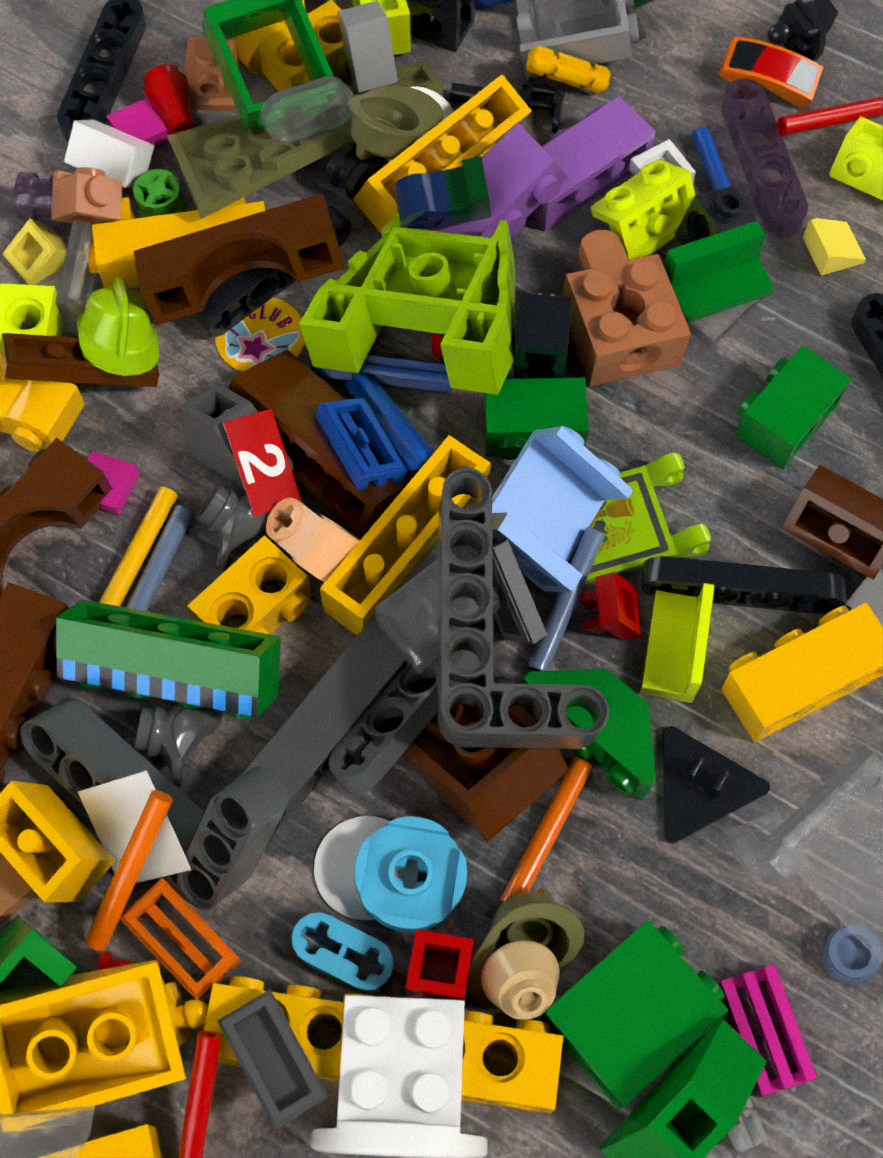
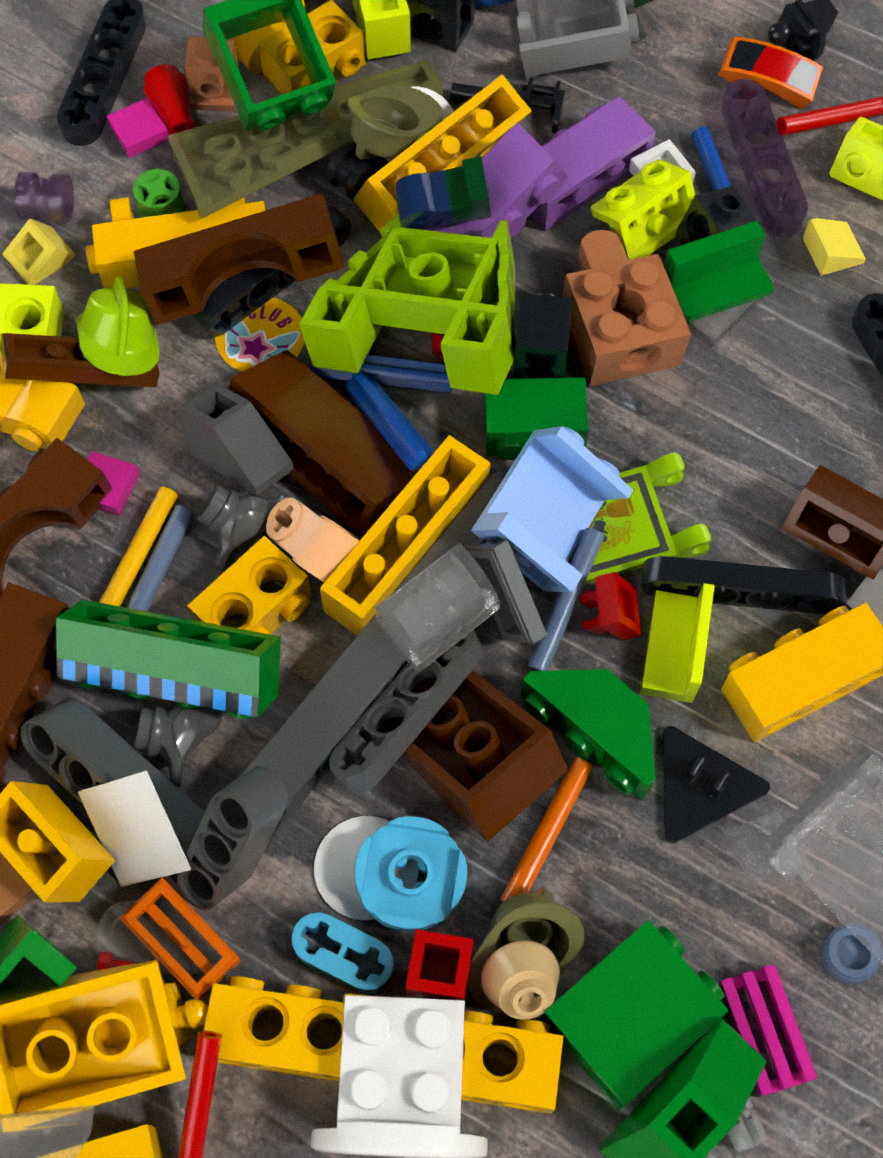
nougat brick [51,167,122,227] -> none
clear tile [55,221,96,330] -> none
white piece [64,120,155,188] -> none
orange bar [84,790,173,951] -> none
dark grey tile [218,990,328,1130] -> none
red sticker [223,408,302,517] -> none
clear tile [261,76,354,143] -> none
blue tile [315,397,408,490] -> none
light grey piece [337,1,398,93] -> none
dark grey beam [438,468,610,749] -> none
yellow axle [526,45,611,93] -> none
green brick [735,345,852,470] -> none

